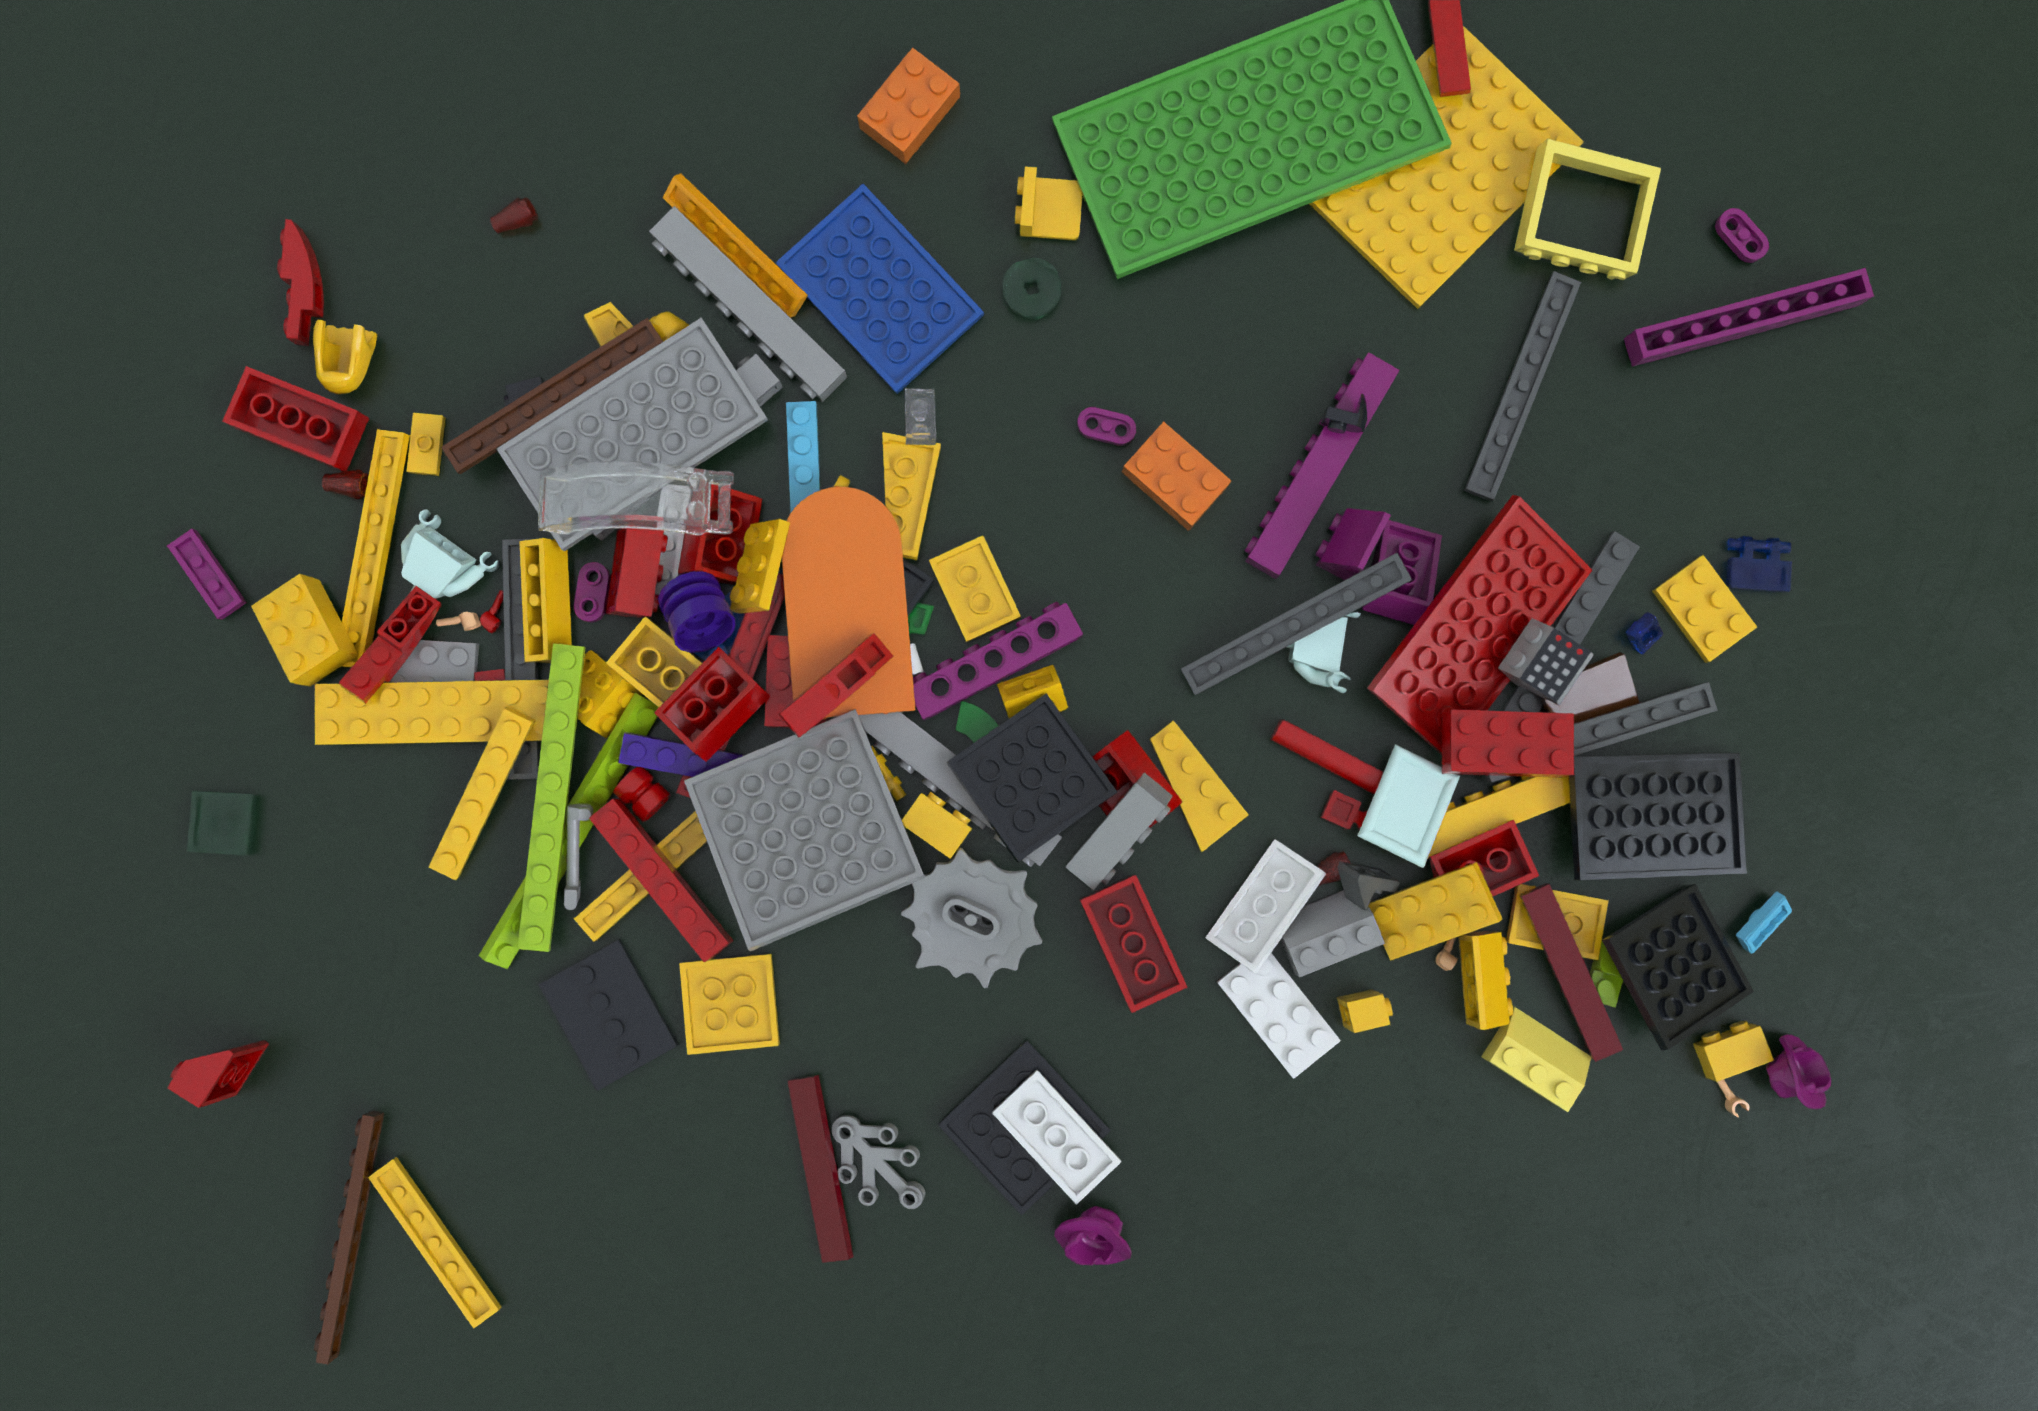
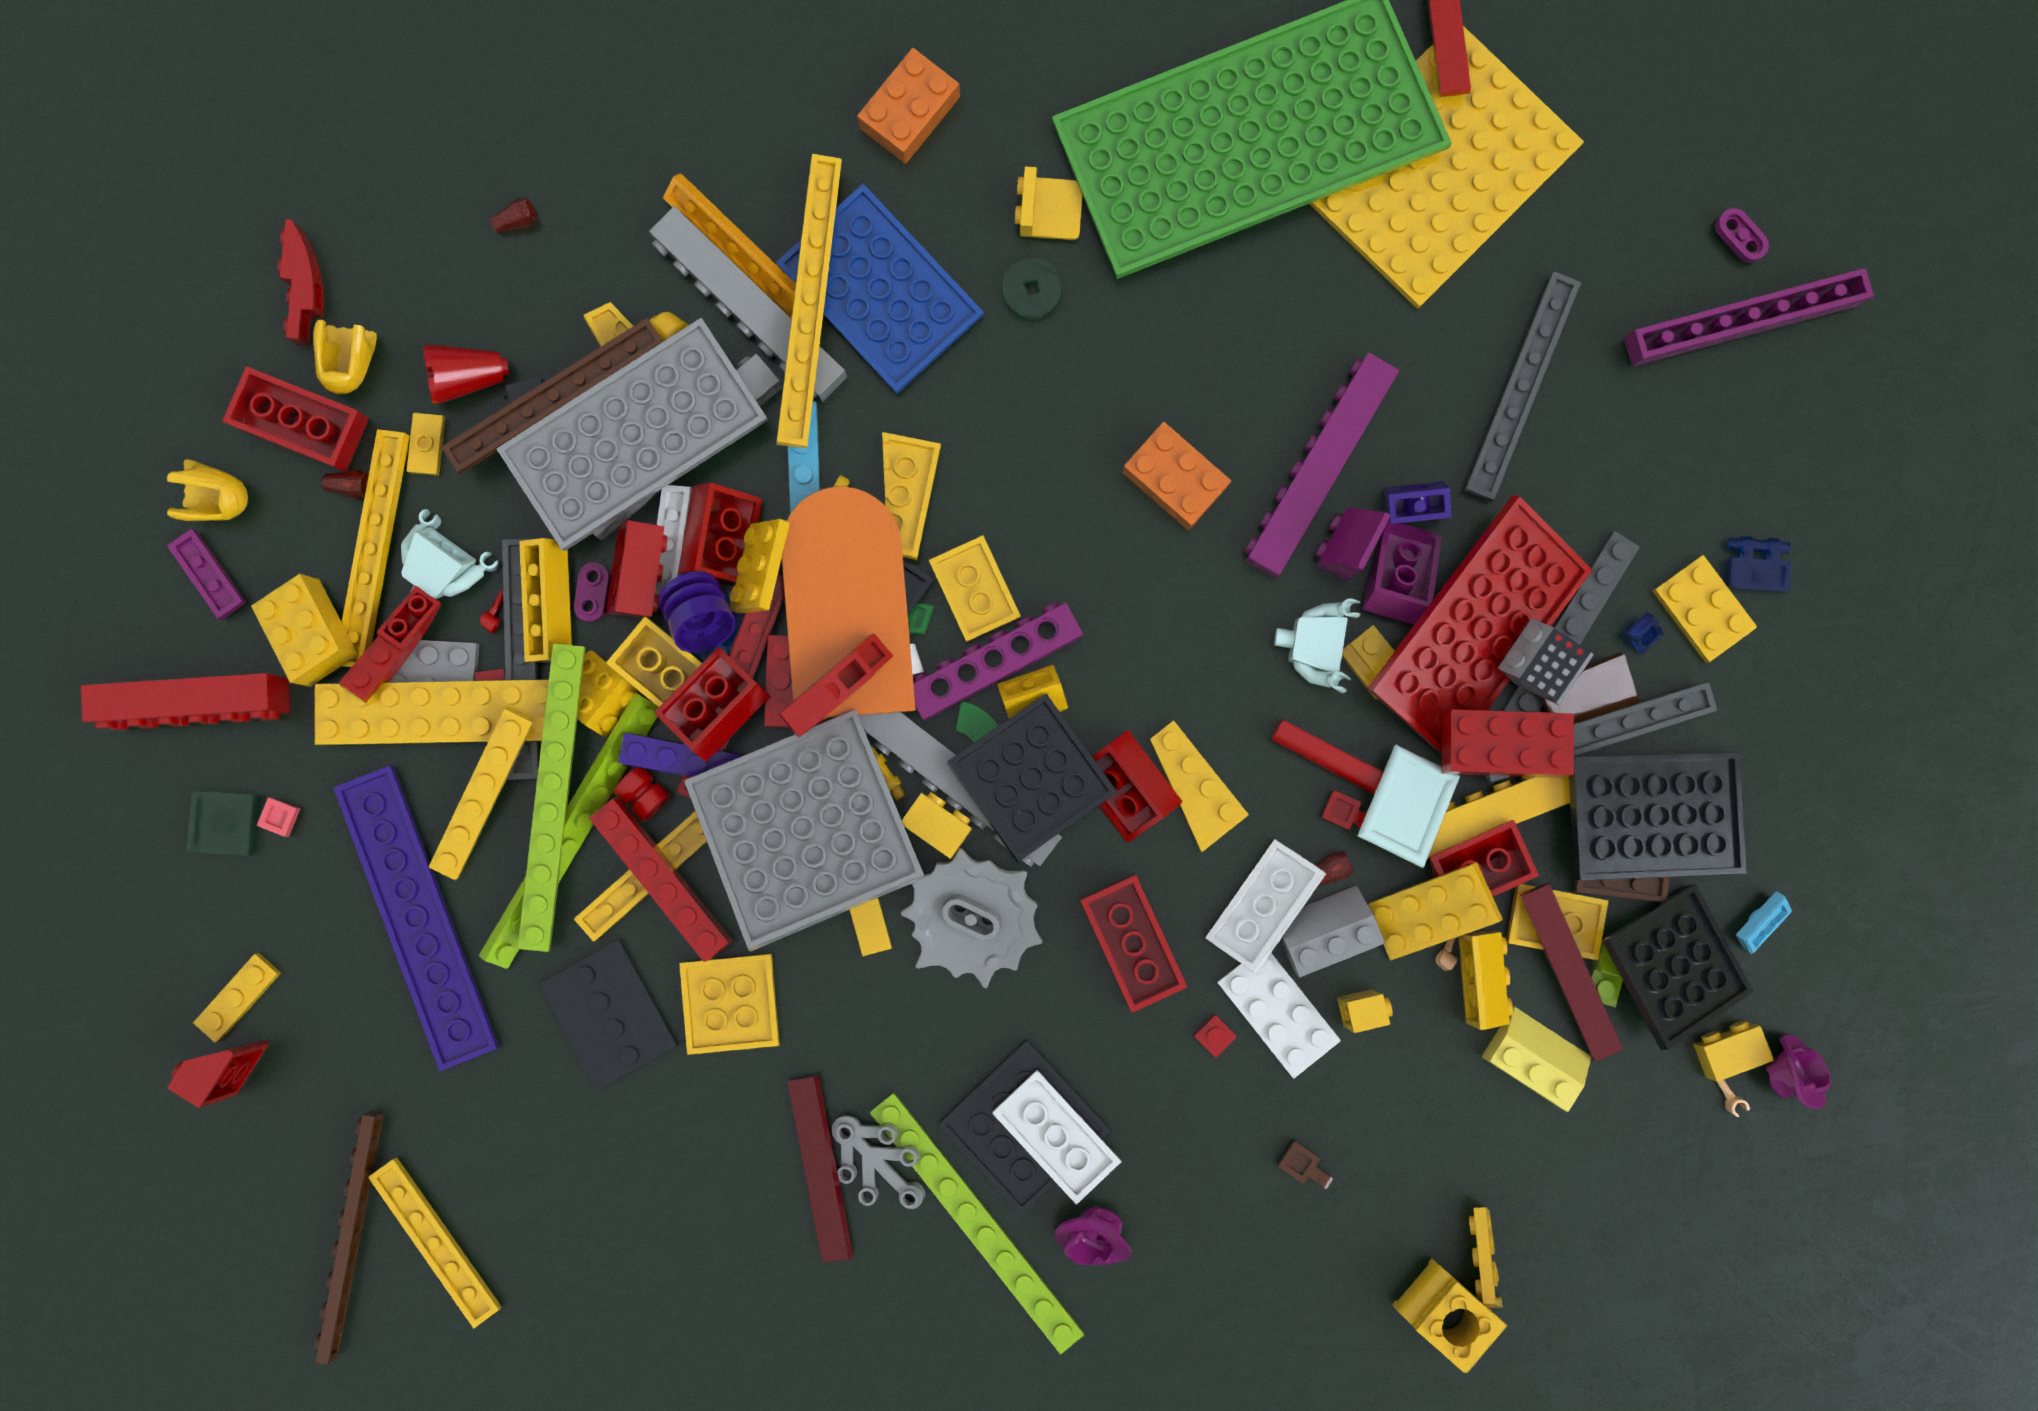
light nougat hand [436,612,481,631] -> none
clear windscreen [538,461,734,535] -> none
light grey hinge [564,804,593,910] -> none
clear plate [904,388,936,445] -> none
light grey brick [1066,773,1173,890] -> none
magenta plate [1077,407,1136,446] -> none
dark grey plate [1181,553,1412,695] -> none
black plate [1321,394,1367,434] -> none
dark grey slope [1338,861,1400,910] -> none
light yellow window [1514,139,1661,280] -> none
none -> red brick [81,673,291,730]
none -> yellow hair [167,459,248,521]
none -> yellow plate [193,953,281,1043]
none -> coral plate [257,797,300,837]
none -> dark purple plate [333,765,500,1072]
none -> red cone [423,344,509,404]
none -> yellow plate [776,154,842,449]
none -> yellow tile [850,897,892,956]
none -> lime plate [870,1092,1084,1355]
none -> red plate [1193,1014,1237,1058]
none -> reddish brown plate [1277,1140,1333,1189]
none -> yellow plate [1342,625,1394,699]
none -> dark purple brick [1384,481,1452,524]
none -> yellow piece [1392,1258,1507,1373]
none -> yellow wing [1469,1207,1503,1308]
none -> reddish brown plate [1573,877,1670,902]

